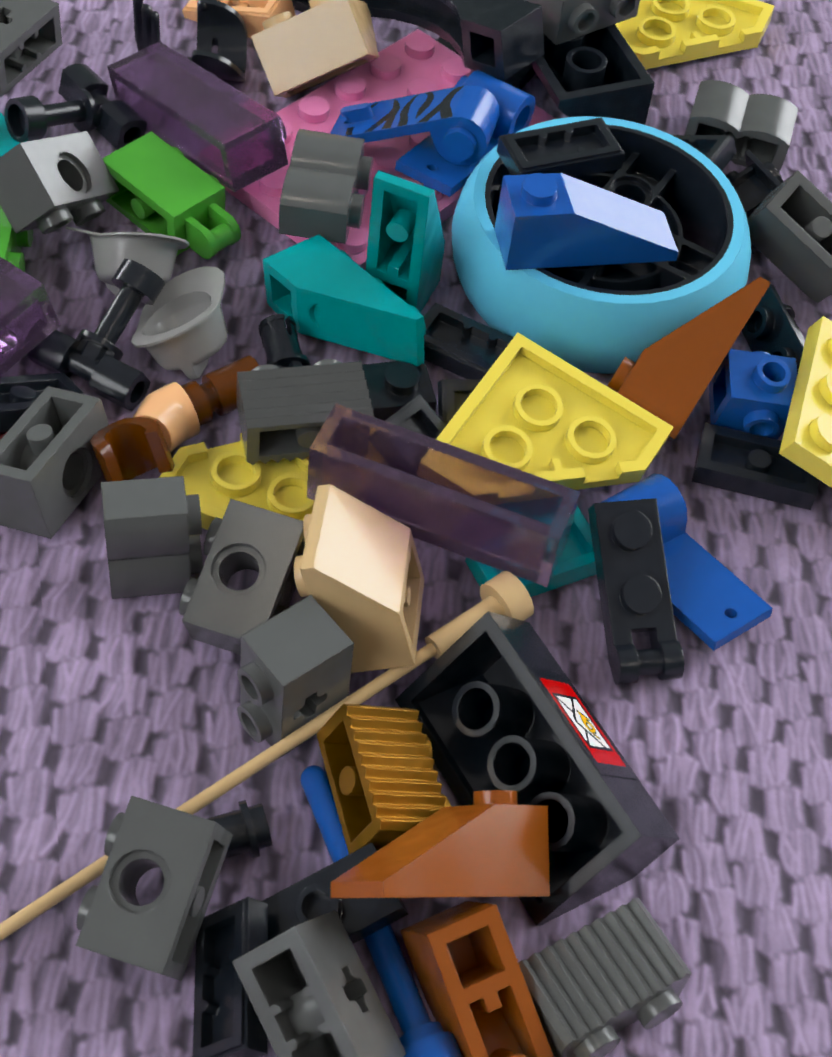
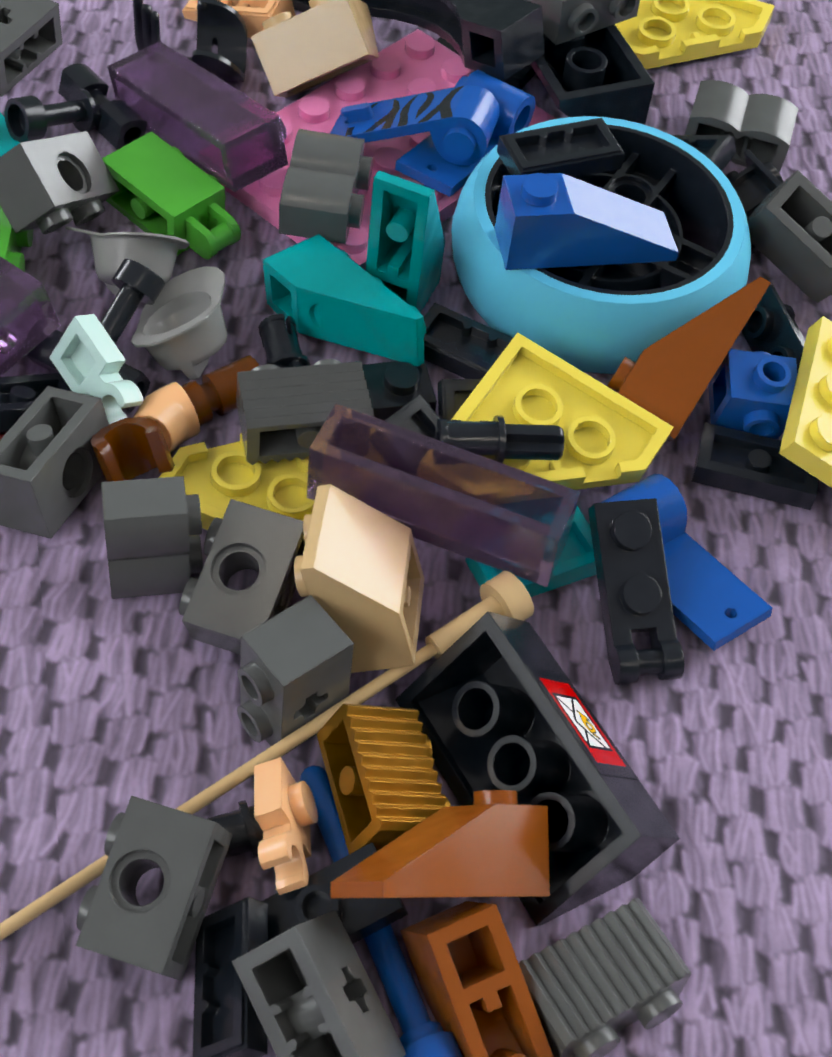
none -> light aqua plate [49,314,144,425]
none -> light nougat plate [254,757,318,895]
none -> black axle [435,415,565,467]

